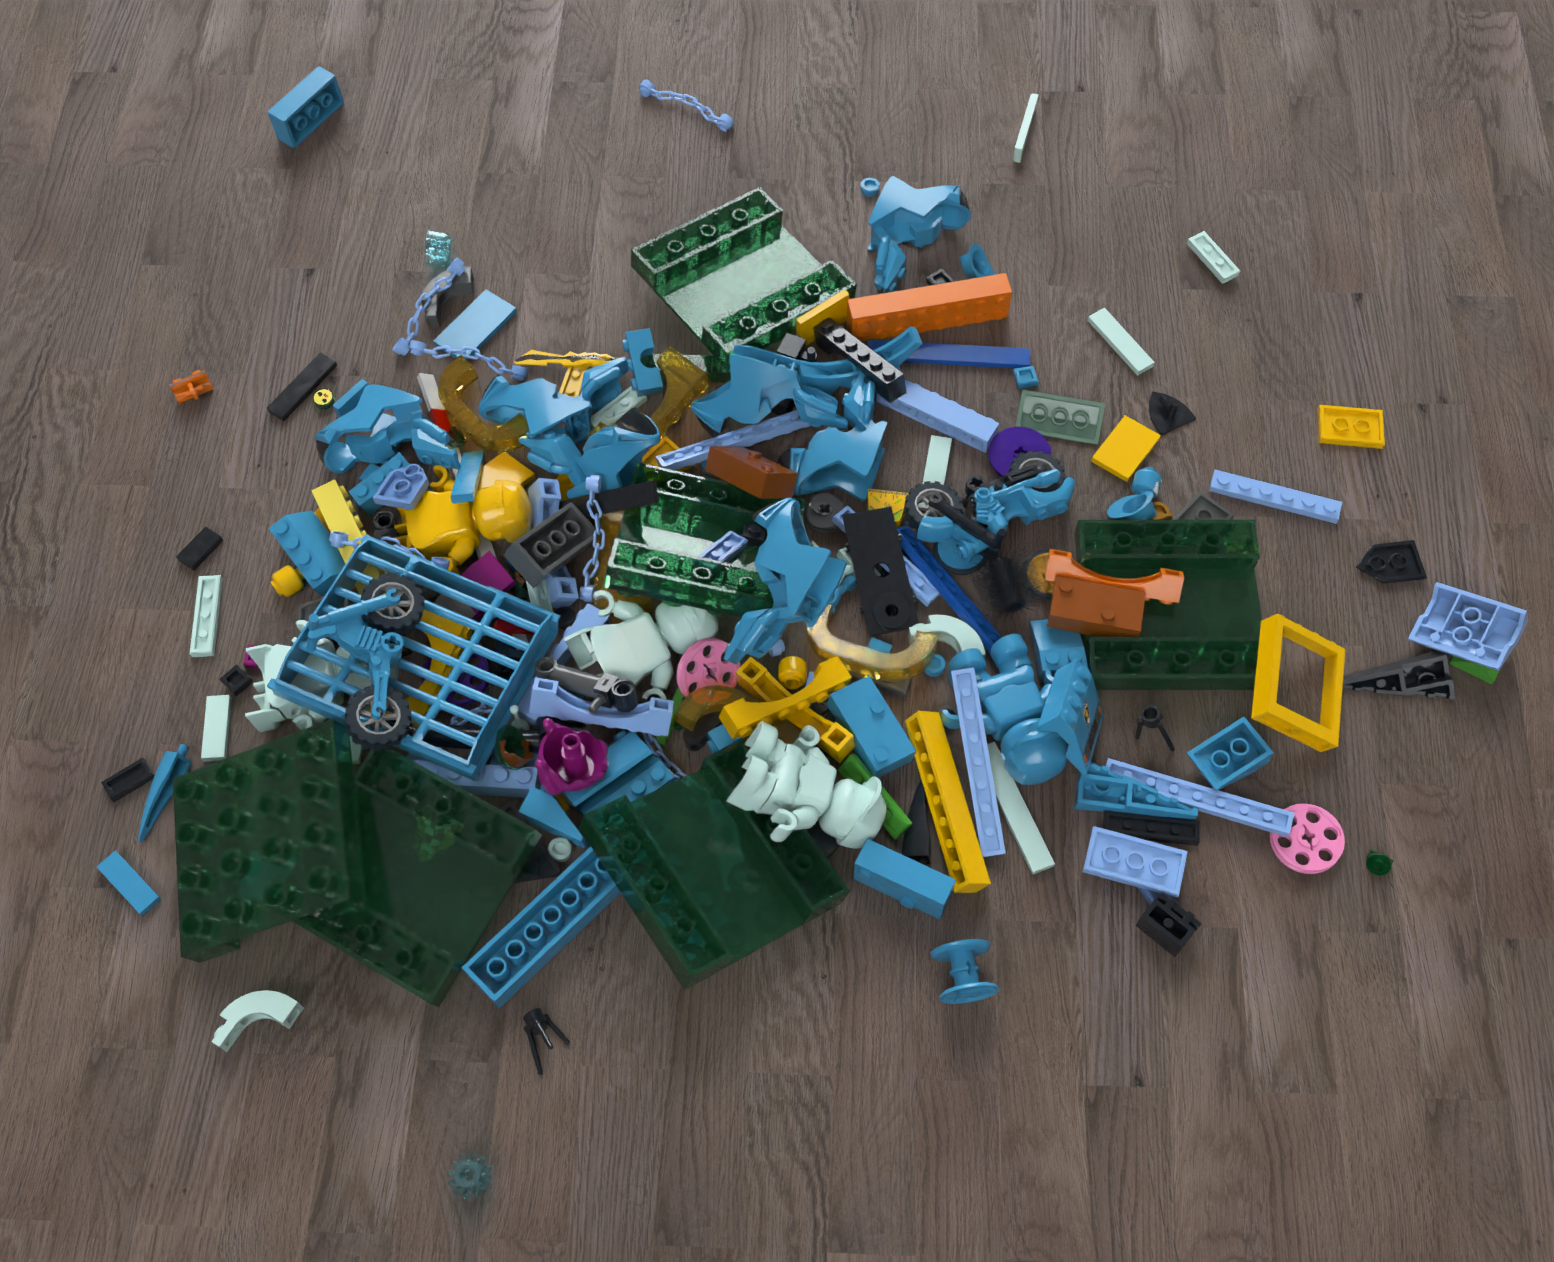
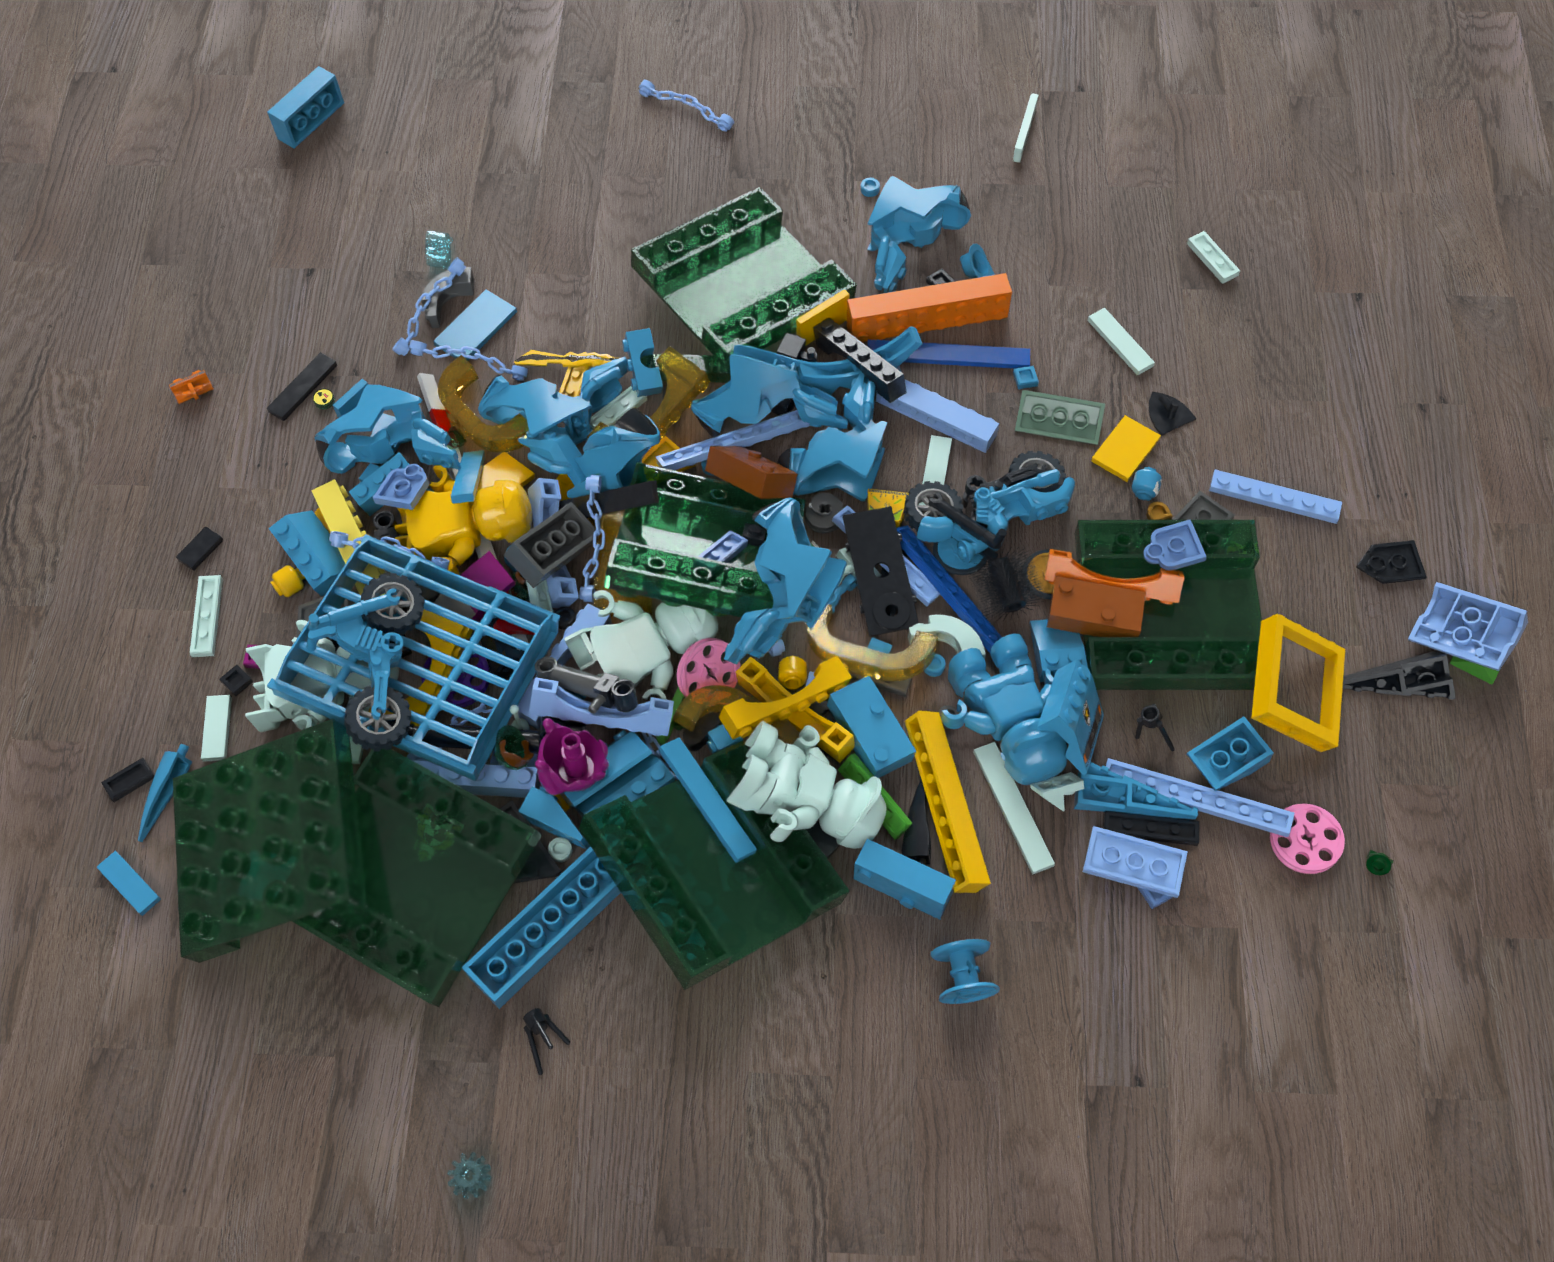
light aqua arch [212,990,304,1052] -> none
light blue plate [951,667,1006,857] -> none
dark purple piece [988,427,1052,477] -> none
dark azure piece [1107,491,1157,524] -> none
black brick [1135,893,1202,957] -> none
yellow tile [1318,405,1385,449] -> none
none -> dark azure tile [659,737,757,863]
none -> light aqua slope [1030,772,1084,811]
none -> medium blue plate [1144,519,1207,571]

